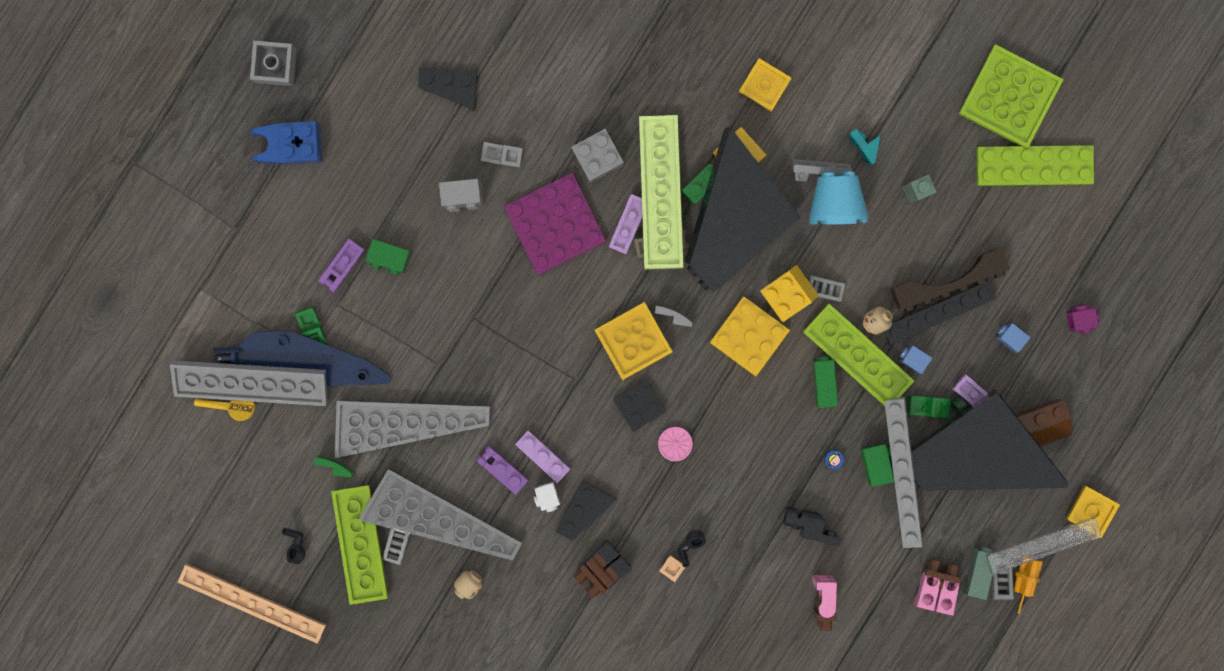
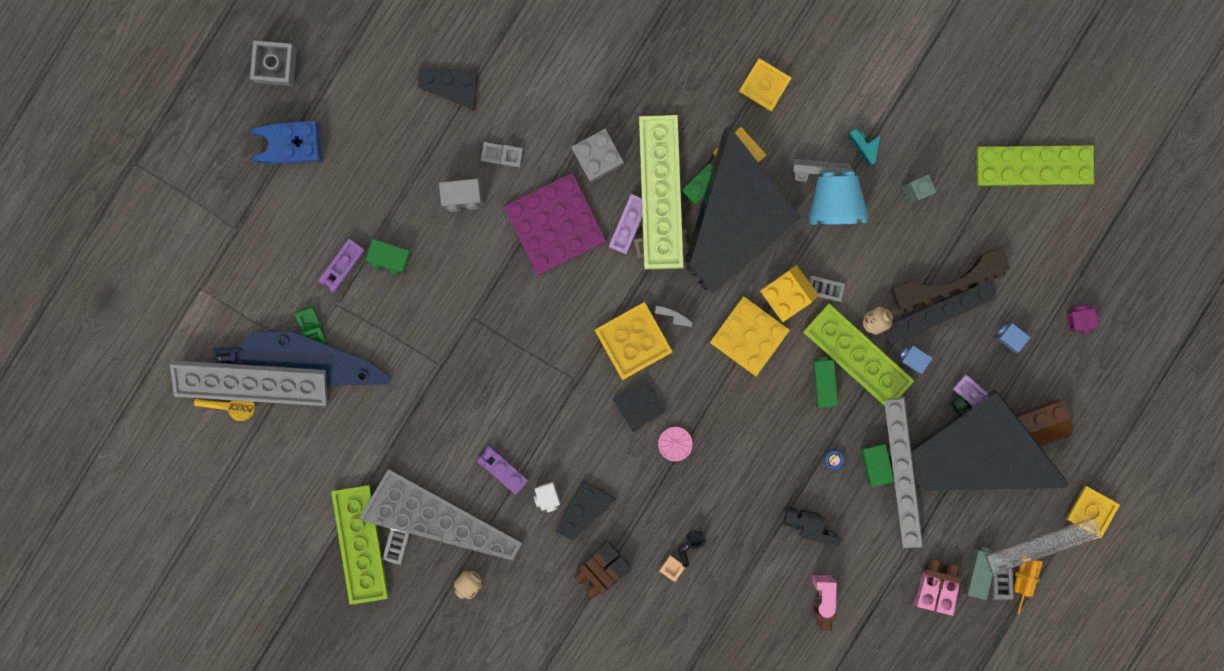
light nougat plate [178,564,326,644] -> none
black plate [282,527,305,565] -> none
green slope [314,456,355,478] -> none
light grey wing [335,401,490,458] -> none
lavender plate [515,430,570,483] -> none
green slope [907,396,950,418] -> none
lime plate [958,44,1064,148] -> none

